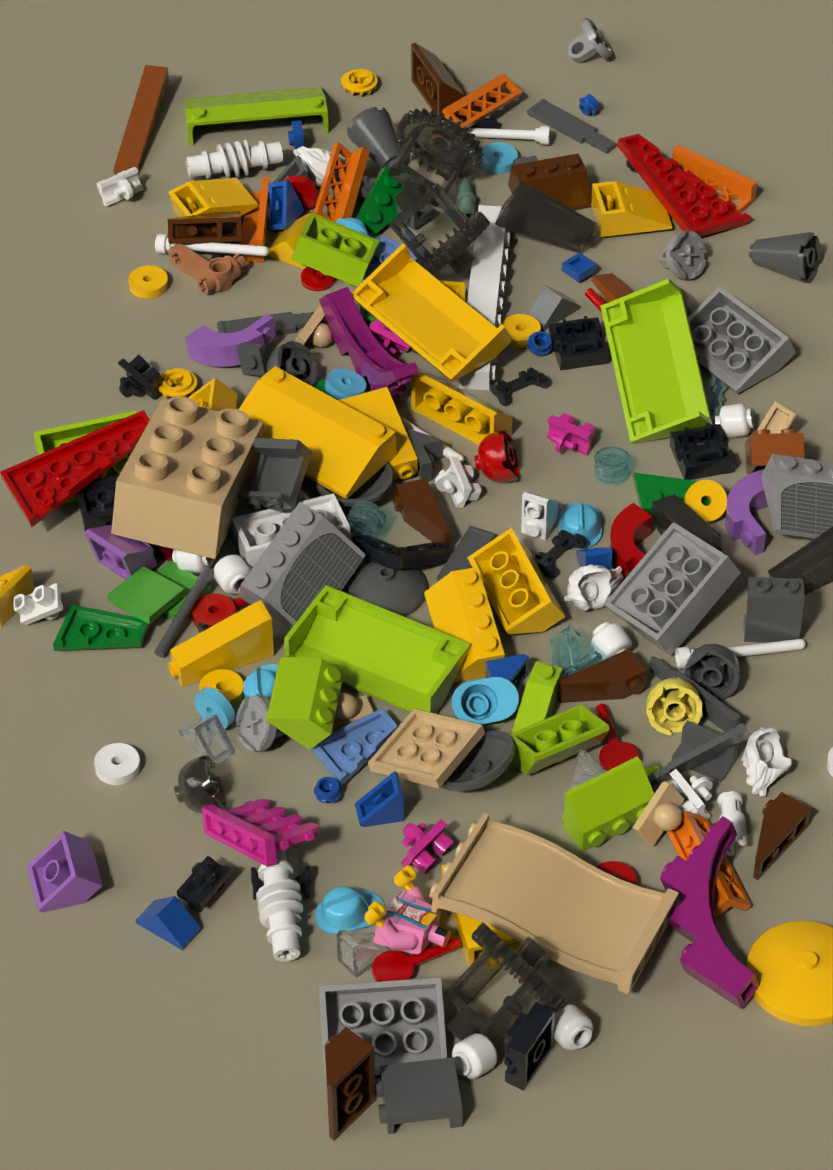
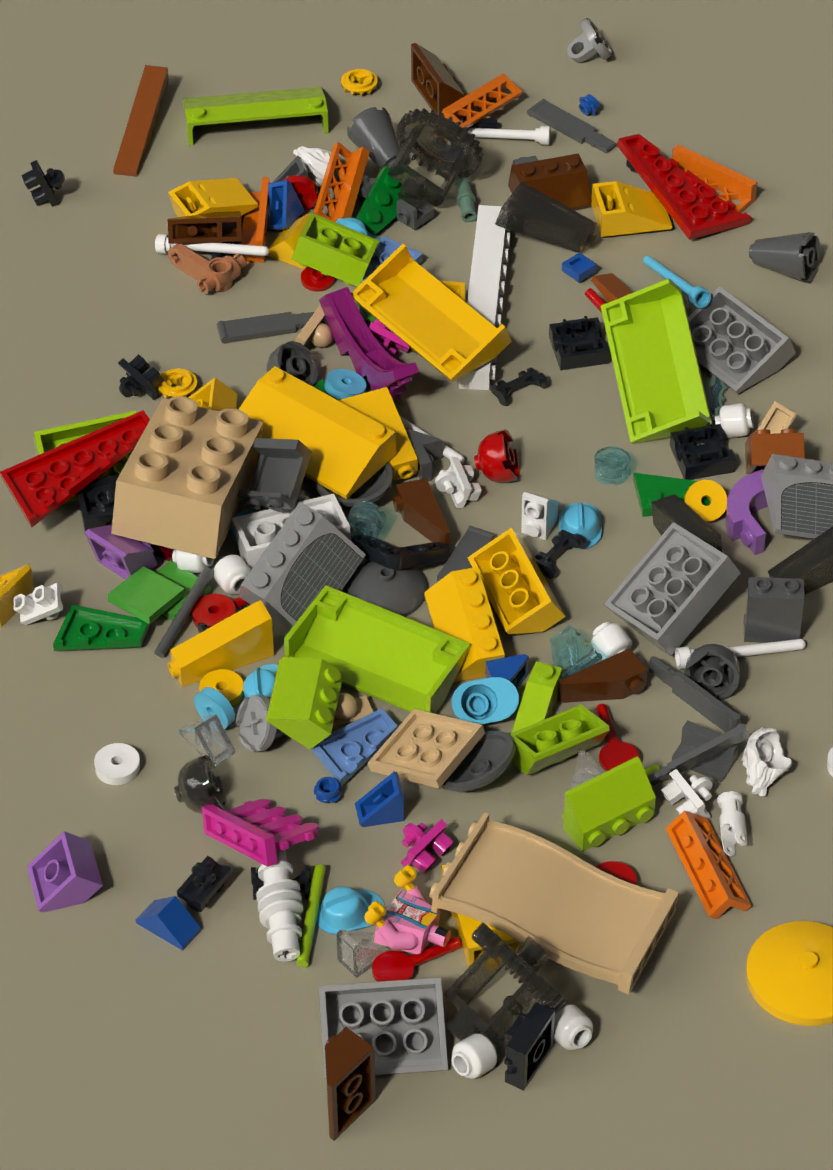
white hips [97,167,143,206] -> none
yellow piece [128,265,168,299] -> none
medium lavender arch [185,314,277,367] -> none
white piece [186,139,283,179] -> none
dark grey bracket [237,343,269,377] -> none
blue plate [288,120,304,150] -> none
dark grey panel [375,1057,463,1134] -> none
clear smoke piece [388,182,491,275] -> none
yellow slope [411,371,512,445] -> none
medium azure piece [480,142,518,174] -> none
yellow piece [502,314,541,348] -> none
slope [527,286,580,331] -> none
blue plate [527,331,553,356] -> none
dark pink hips [547,413,595,456] -> none
white hair [564,564,623,611] -> none
blue slope [576,547,612,569] -> none
red arch [610,503,652,580] -> none
tan tile [632,781,685,846] -> none
light yellow cylinder [646,678,702,735] -> none
light grey tile [658,230,706,280] -> none
magenta arch [660,816,760,1009] -> none
reddish brown slope [753,792,810,880] -> none
none -> black hips [21,160,65,207]
none -> lime bar [296,864,326,968]
none -> medium azure piece [643,255,711,308]

